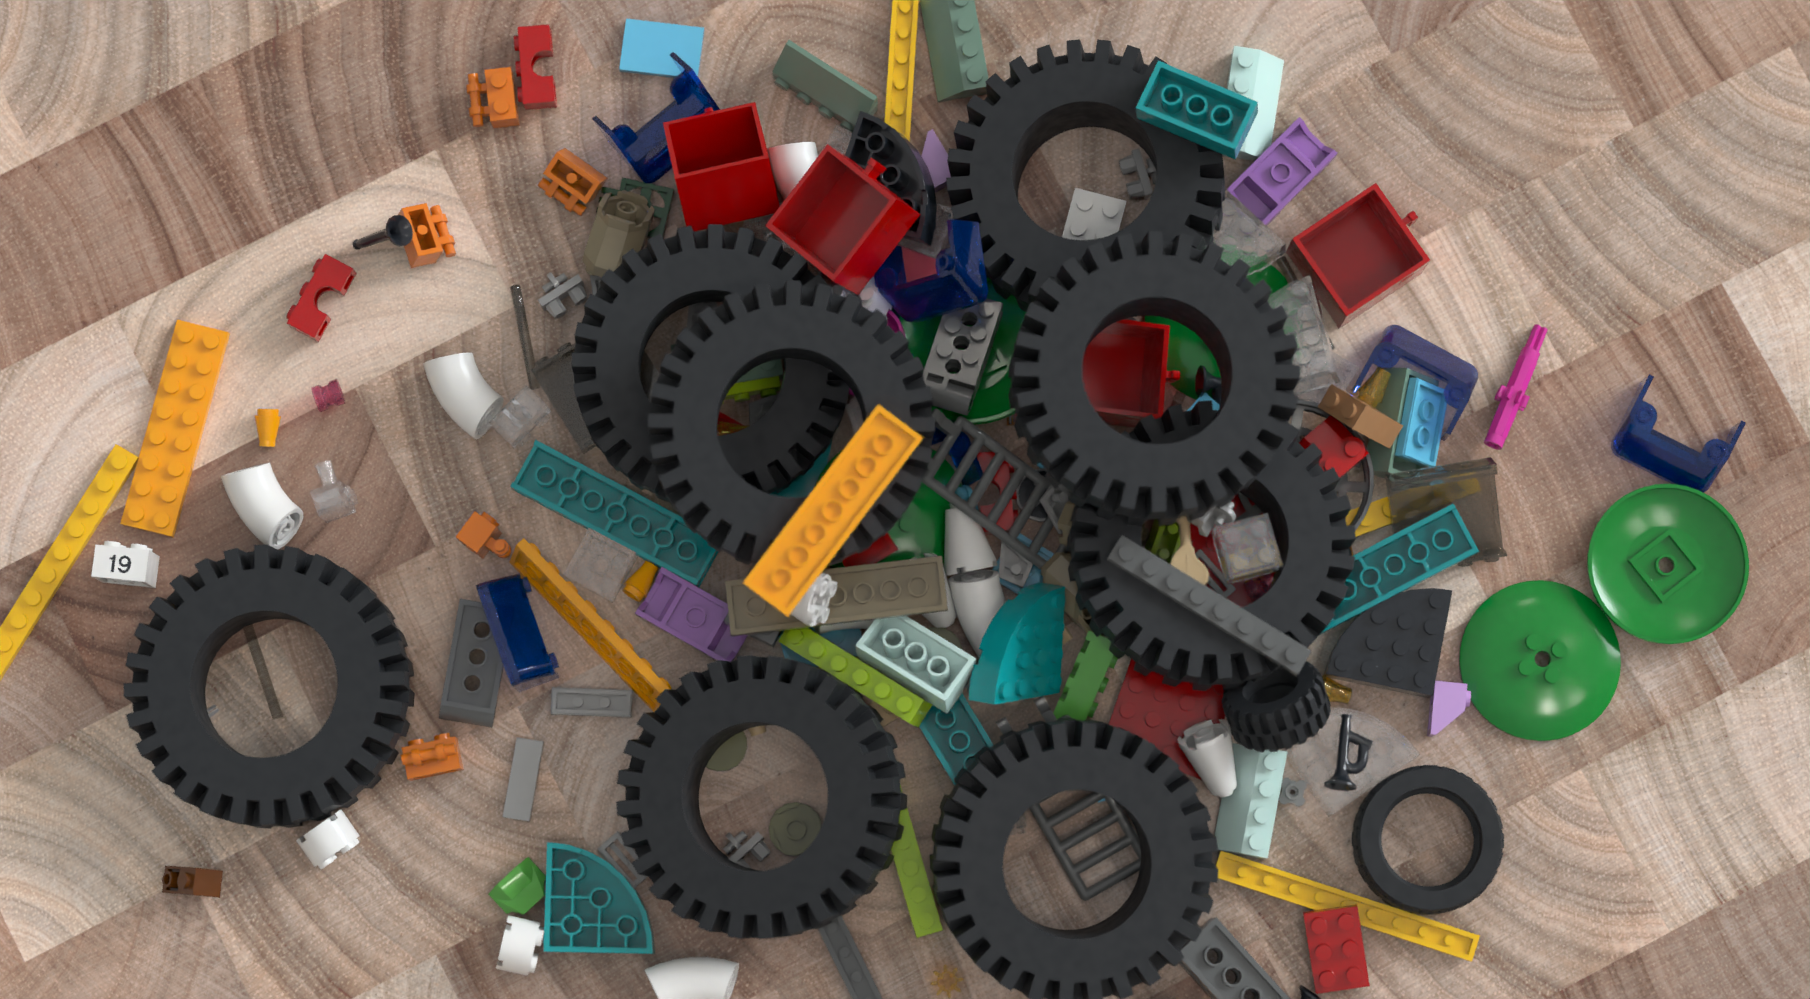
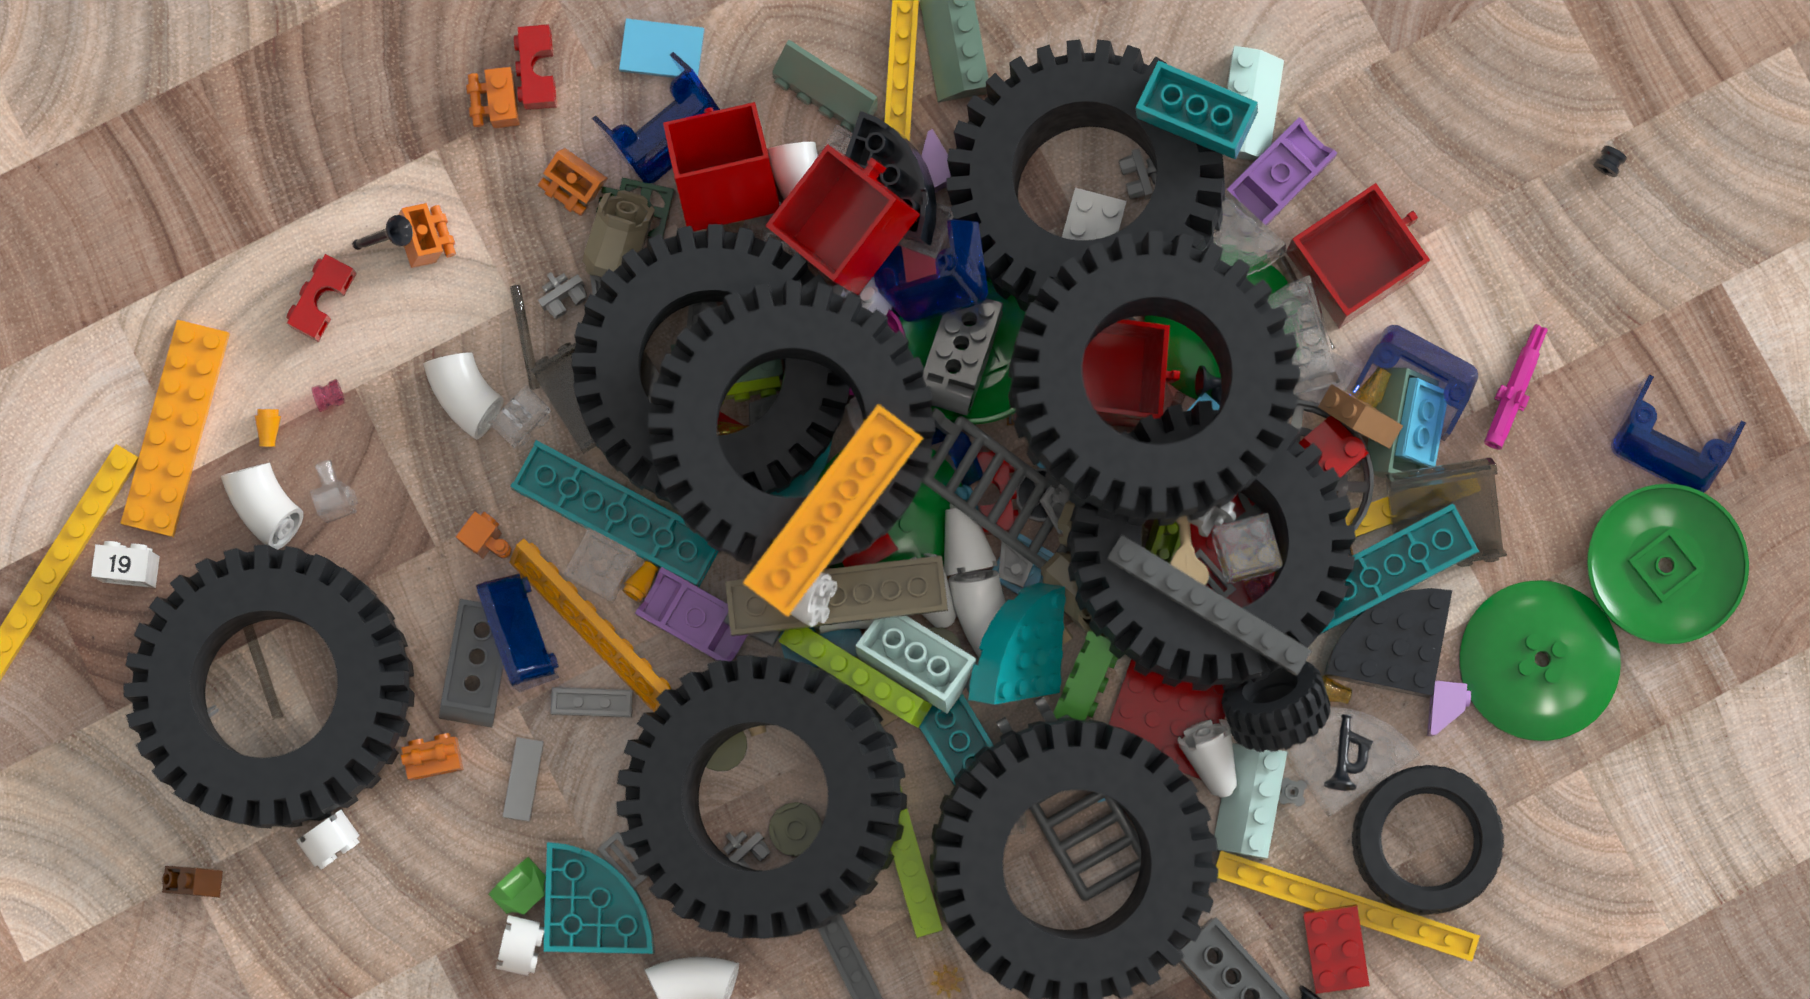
none -> black wheel [1593,145,1627,177]

